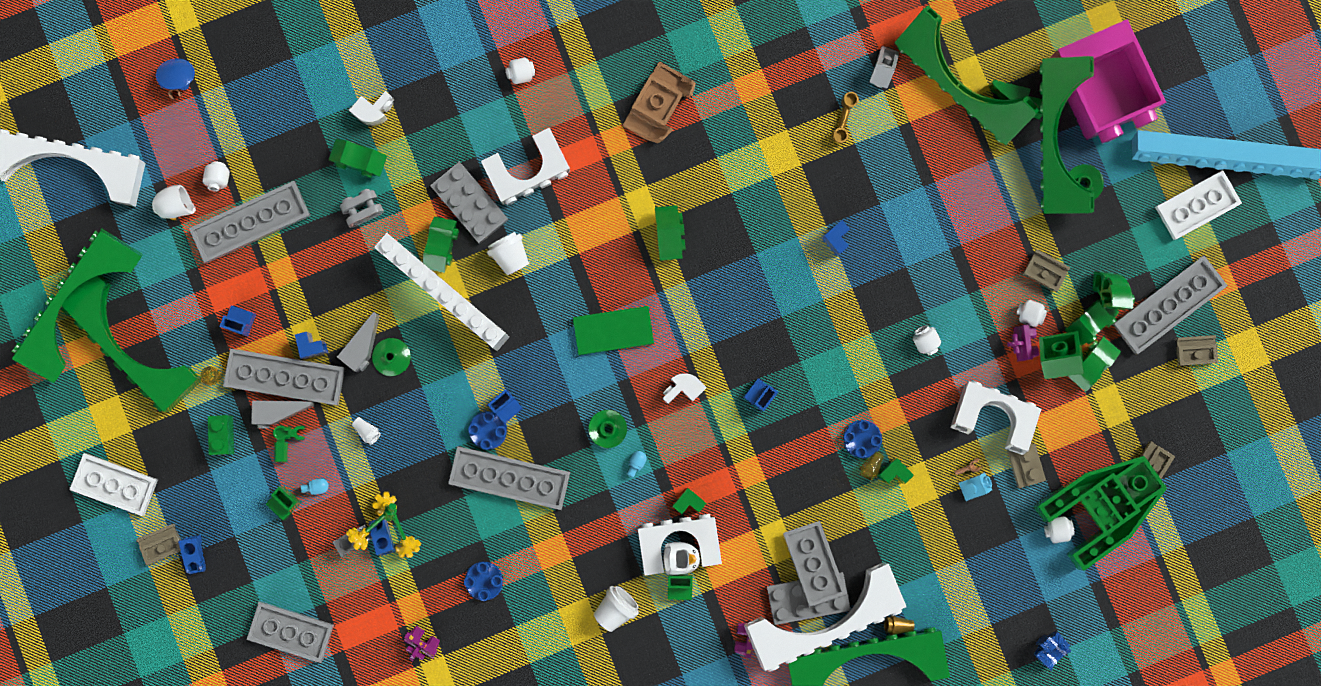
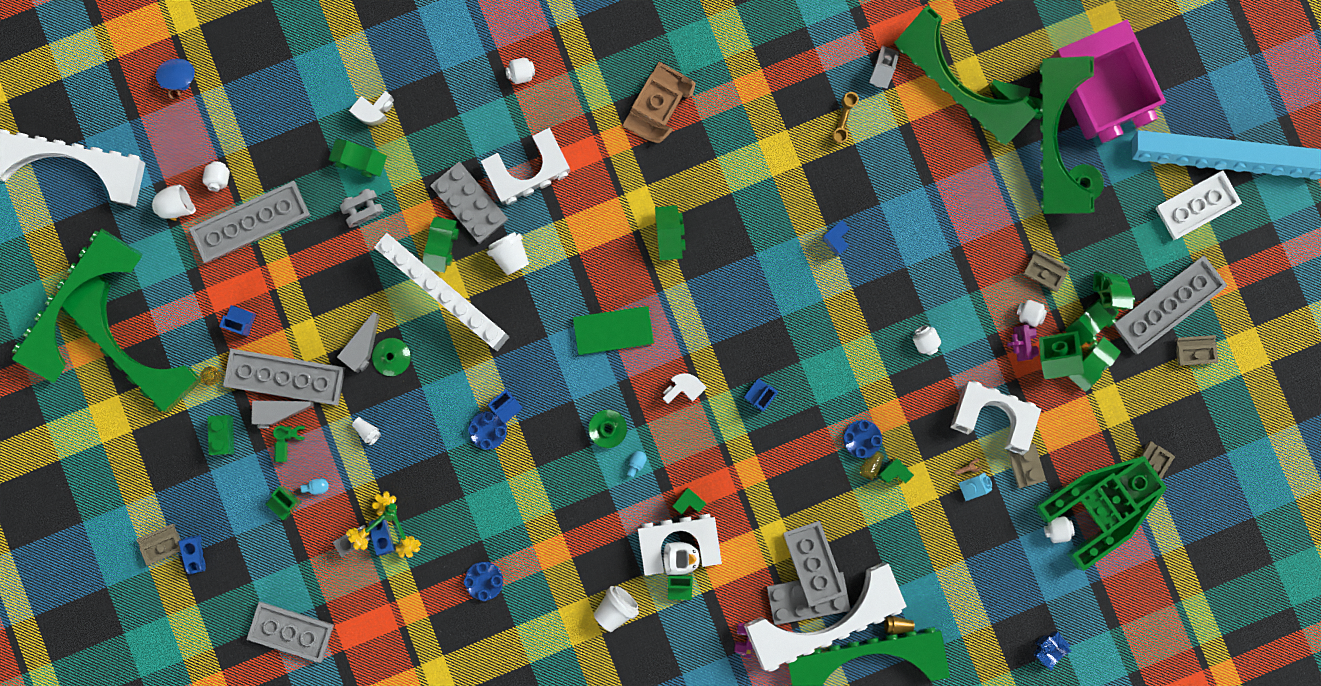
white plate [70,453,158,516] -> none
blue piece [295,332,329,359] -> none
magenta hips [404,626,440,661] -> none
light grey plate [448,446,570,510] -> none

